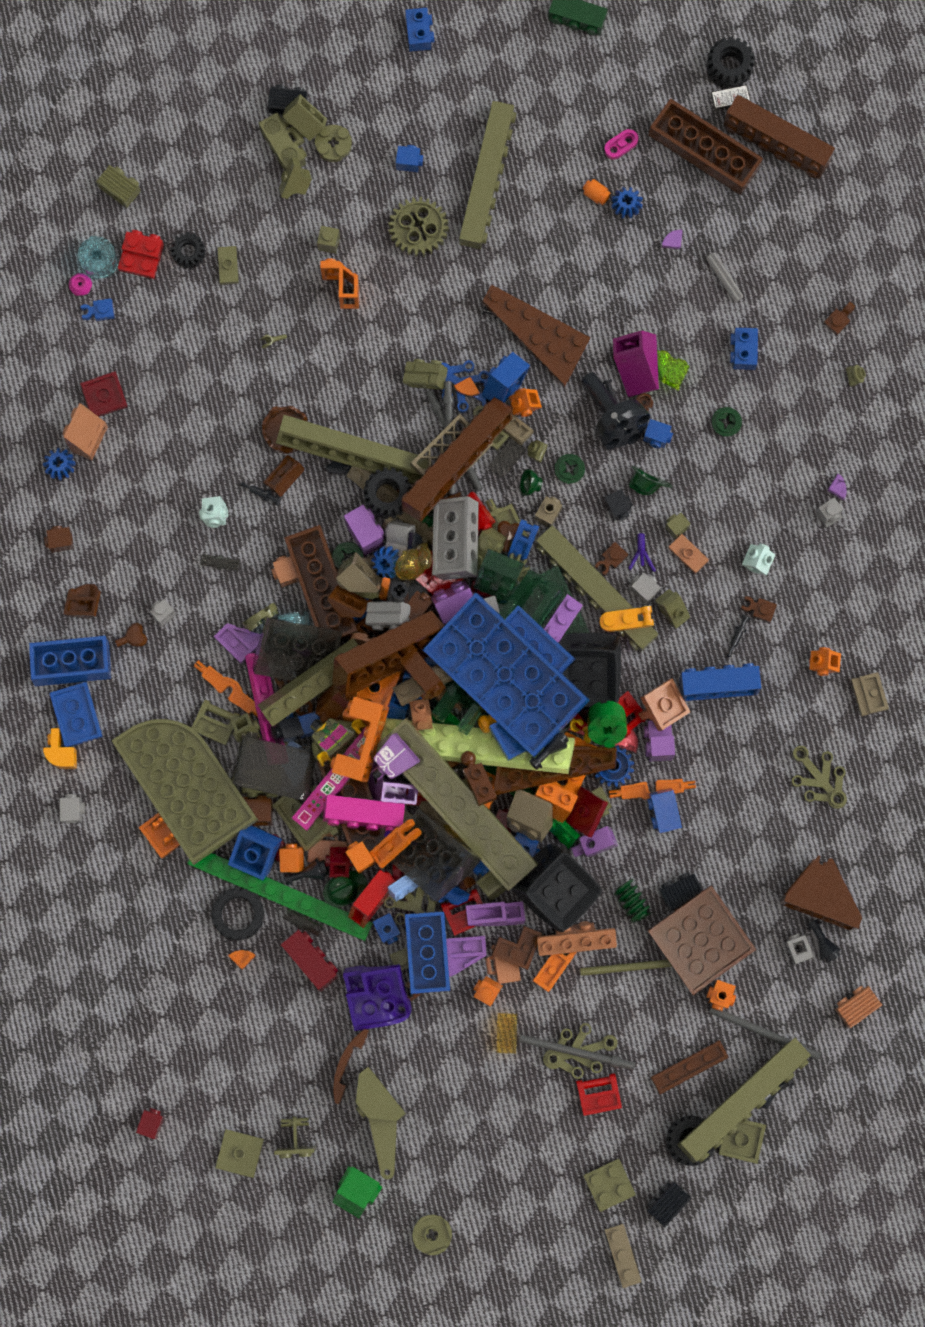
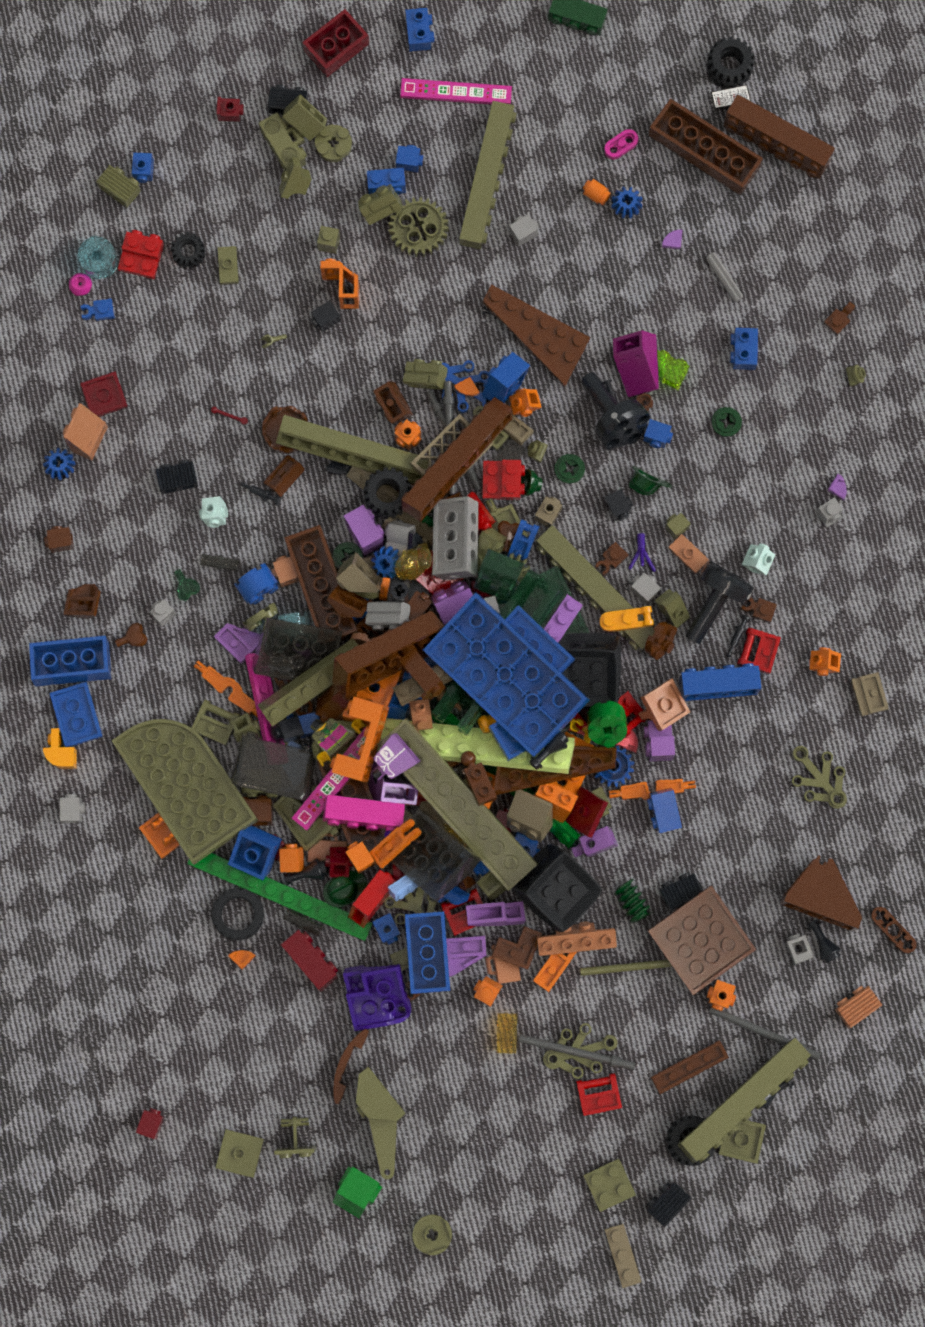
none -> blue brick [132,152,154,183]
none -> black brick [155,460,199,495]
none -> clear green rock [174,569,200,601]
none -> dark red hinge [211,406,248,425]
none -> dark red brick [216,97,244,122]
none -> blue brick [234,563,279,605]
none -> dark red brick [302,9,369,77]
none -> black brick [310,300,341,332]
none -> olive brick [358,184,402,225]
none -> blue brick [367,168,406,195]
none -> reddish brown brick [373,381,413,424]
none -> orange brick [394,419,421,450]
none -> dark pink tile [400,78,512,105]
none -> red plate [482,460,525,500]
none -> light grey brick [509,214,539,246]
none -> reddish brown plate [645,621,677,660]
none -> black piece [685,560,755,644]
none -> red plate [737,628,781,674]
none -> reddish brown beam [870,907,916,954]

